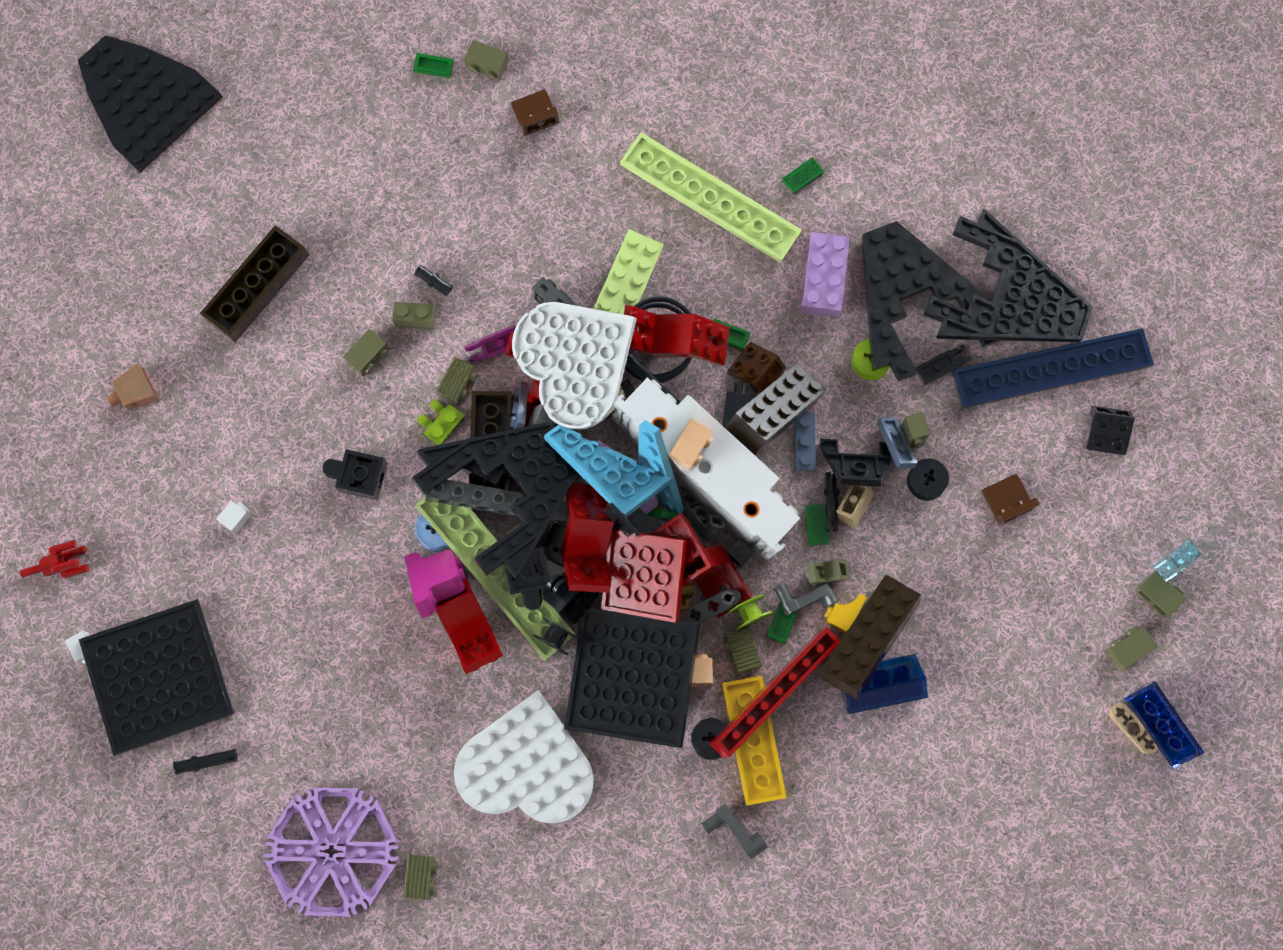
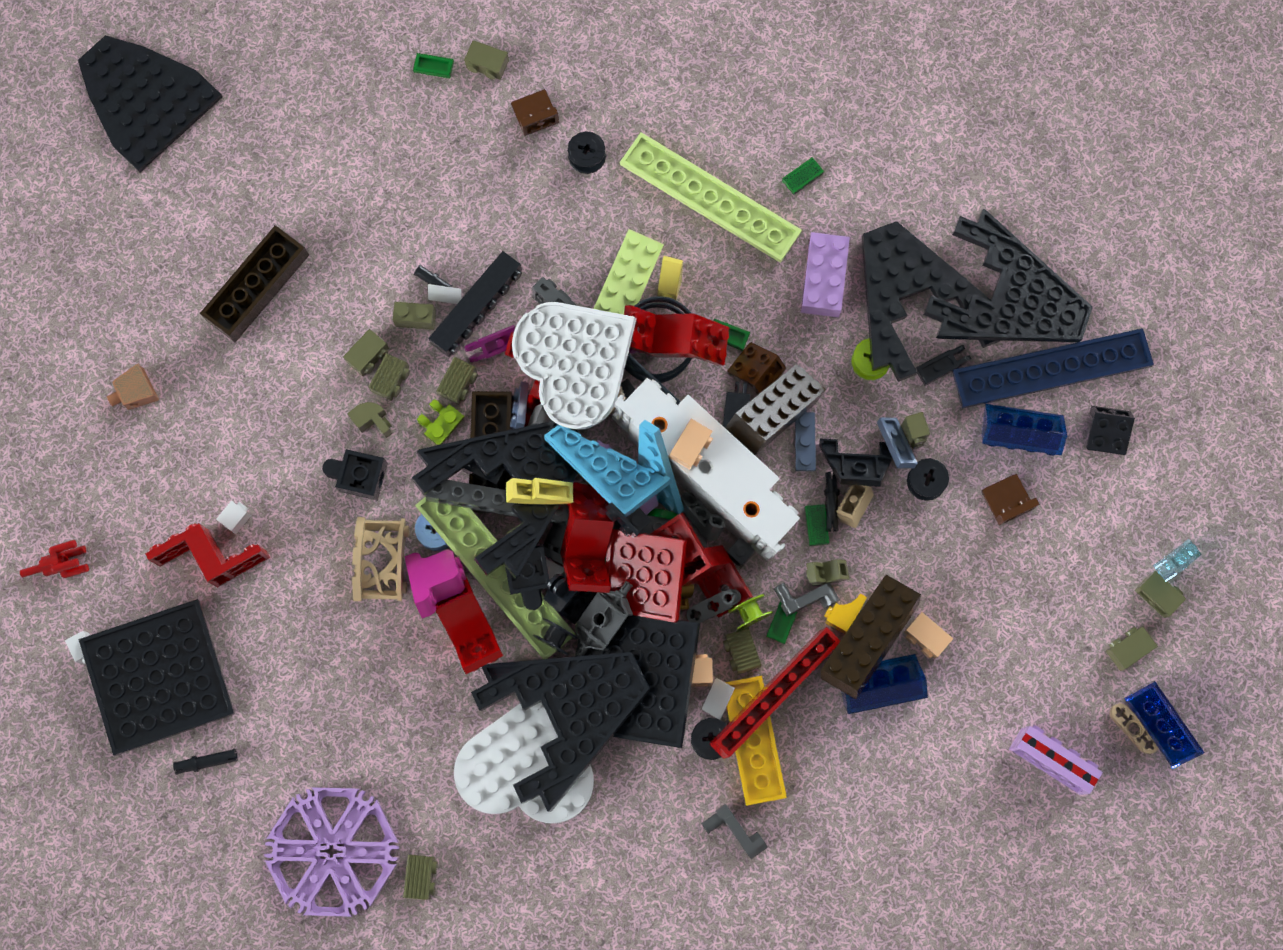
none -> red bracket [145,523,270,588]
none -> olive brick [347,402,392,438]
none -> tan fence [352,517,410,601]
none -> olive brick [368,353,410,401]
none -> black brick [428,251,522,357]
none -> white sticker [428,284,462,304]
none -> black wing [471,652,651,812]
none -> light yellow slope [506,478,573,504]
none -> black piece [567,131,606,174]
none -> dark grey plate [575,581,633,656]
none -> light yellow slope [658,256,683,300]
none -> white sticker [702,678,735,720]
none -> light nougat brick [904,612,953,659]
none -> clear blue slope [981,404,1067,456]
none -> lavender brick [1009,725,1103,795]

